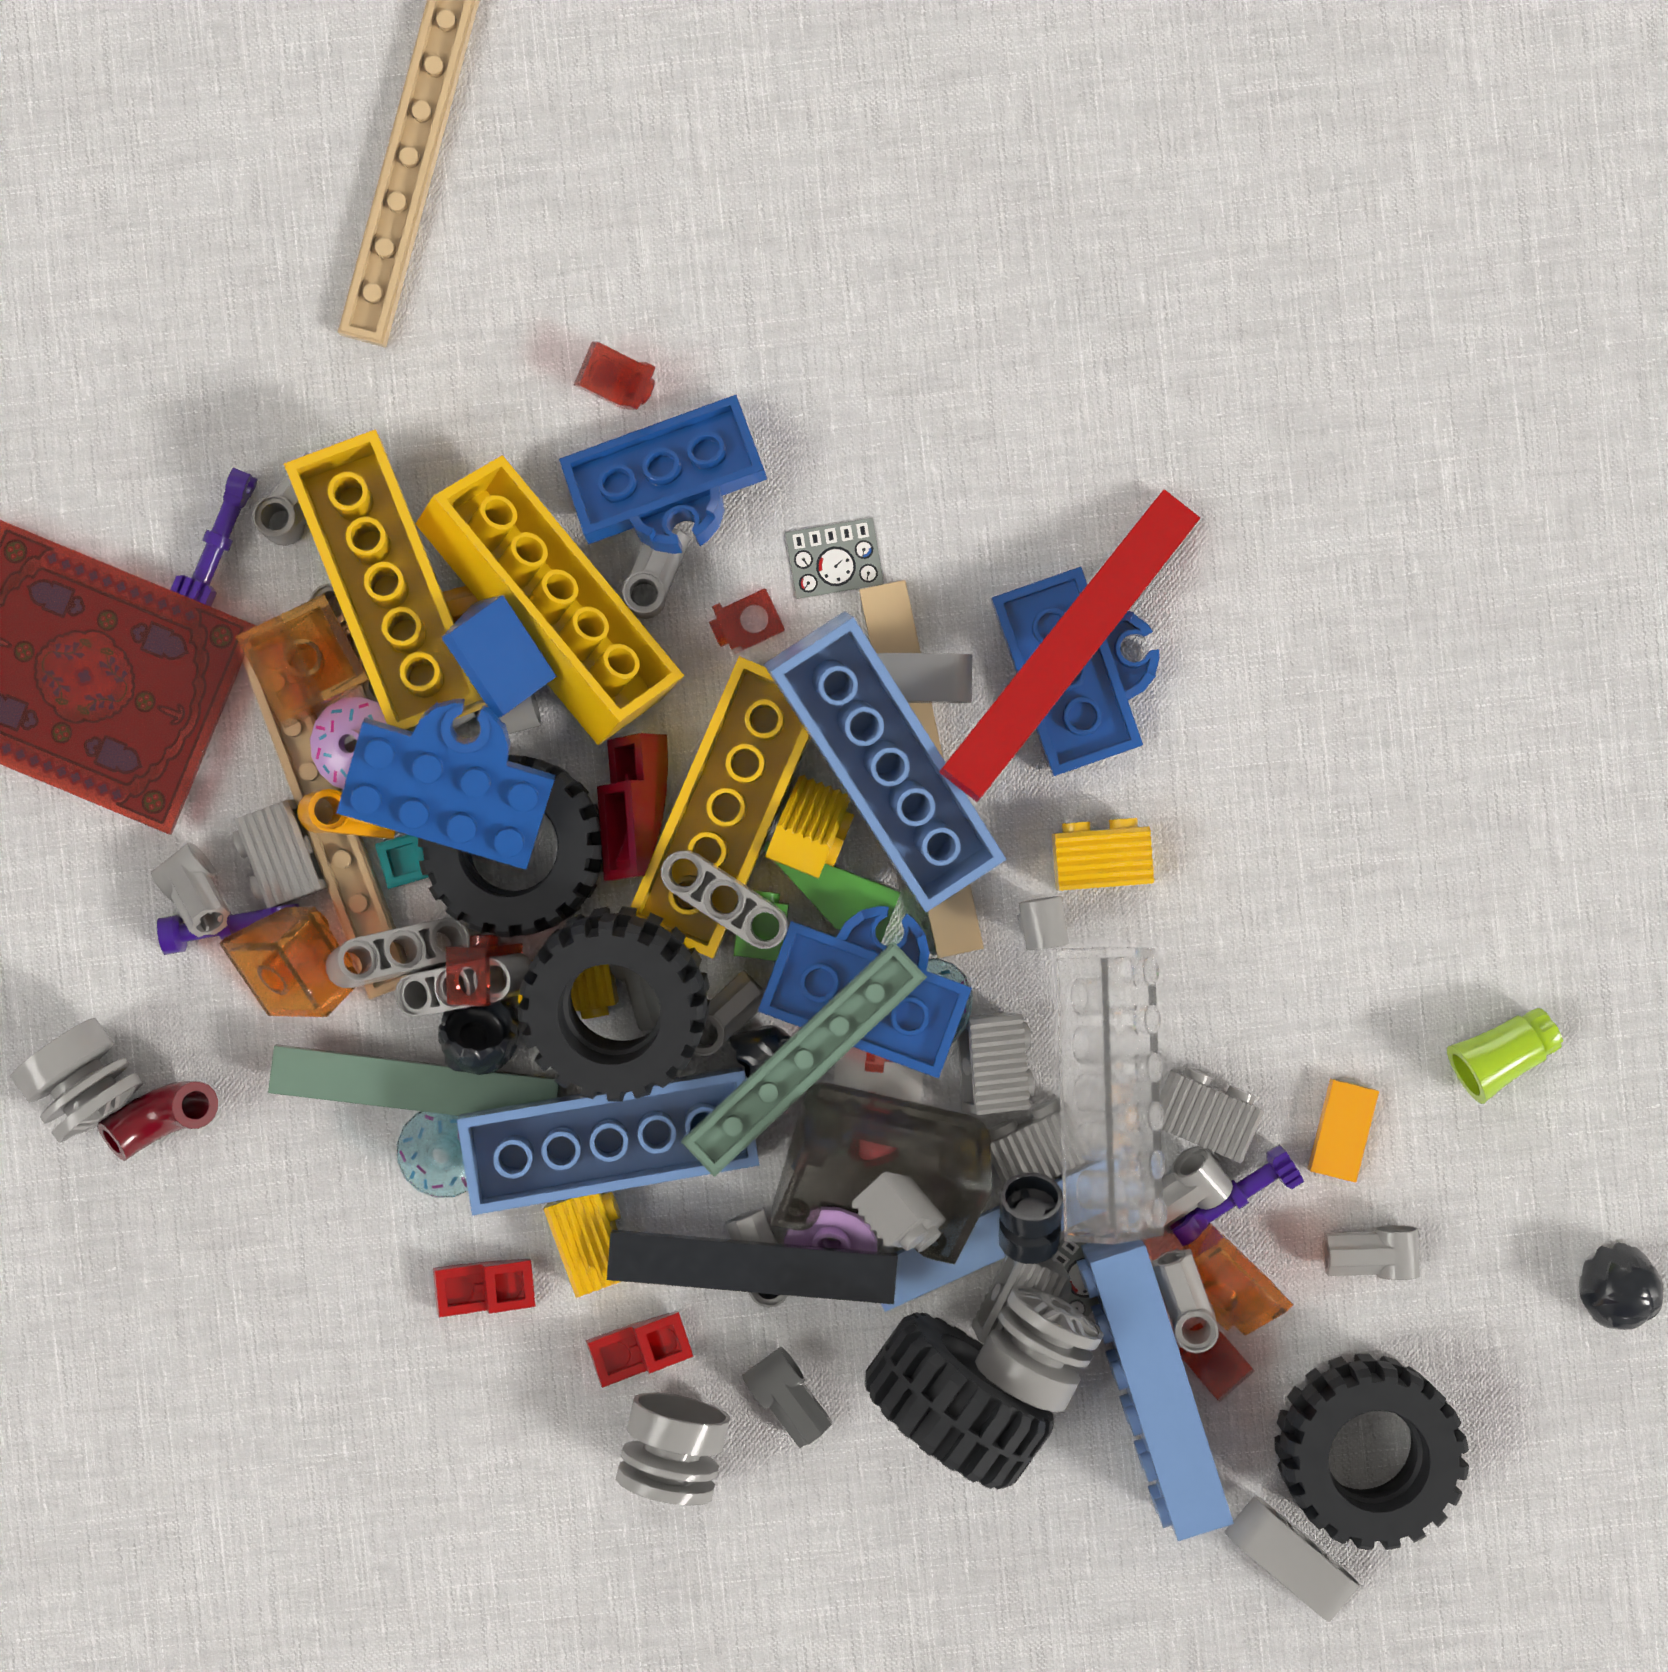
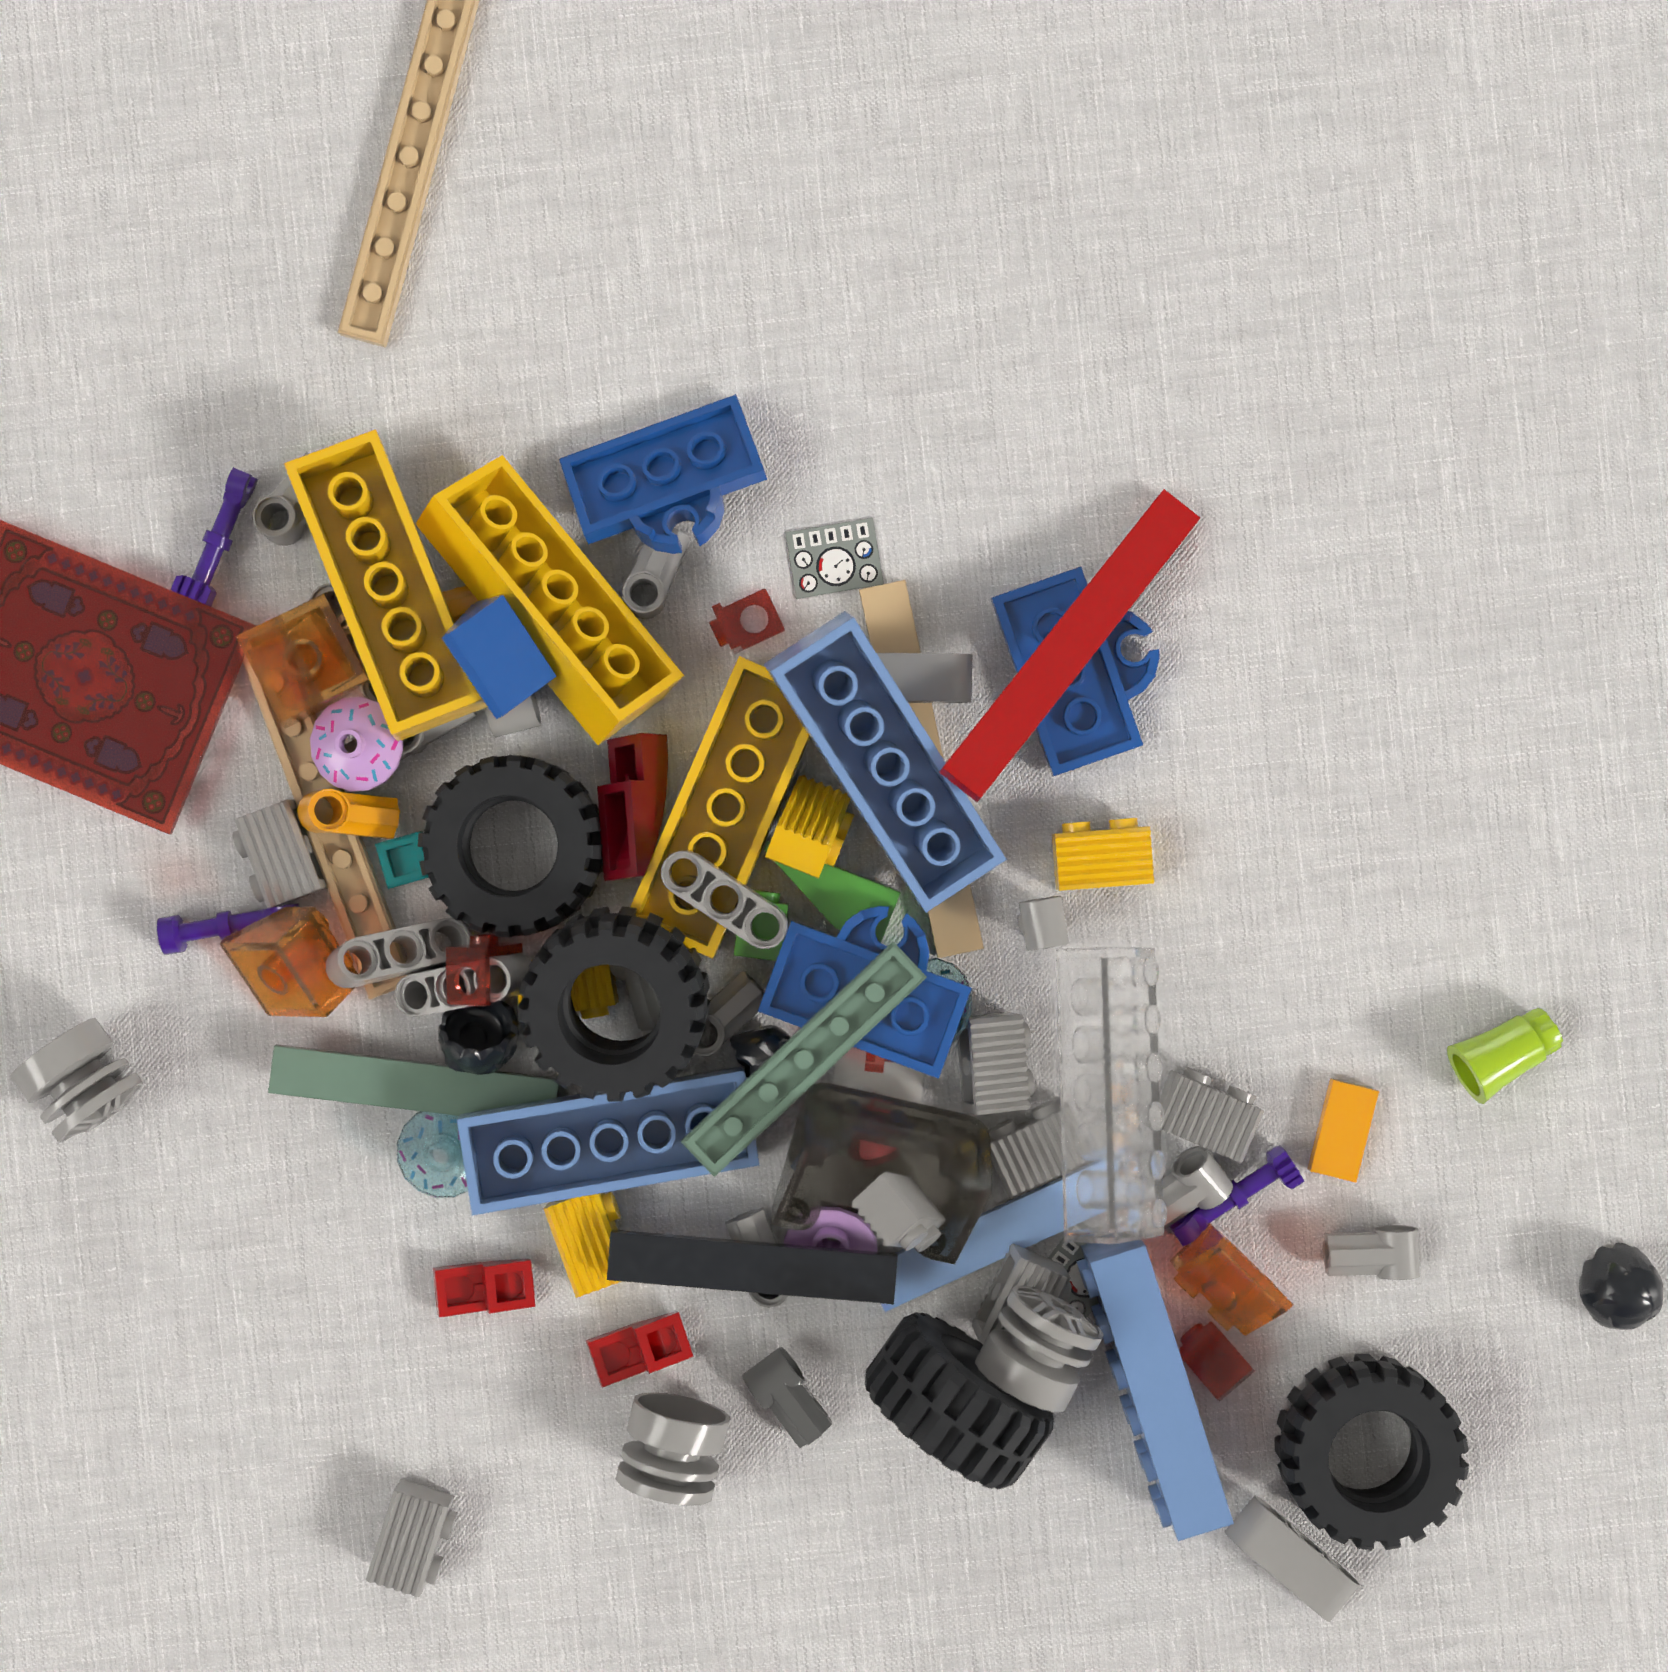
dark red cylinder [97,1081,218,1161] -> none
light grey piece [151,842,230,938] -> none
blue plate [336,699,555,870] -> none
clear red bracket [574,341,655,410] -> none
black wheel [998,1172,1063,1264] -> none
light grey piece [1151,1249,1219,1353] -> none
none -> light grey brick [366,1479,458,1597]

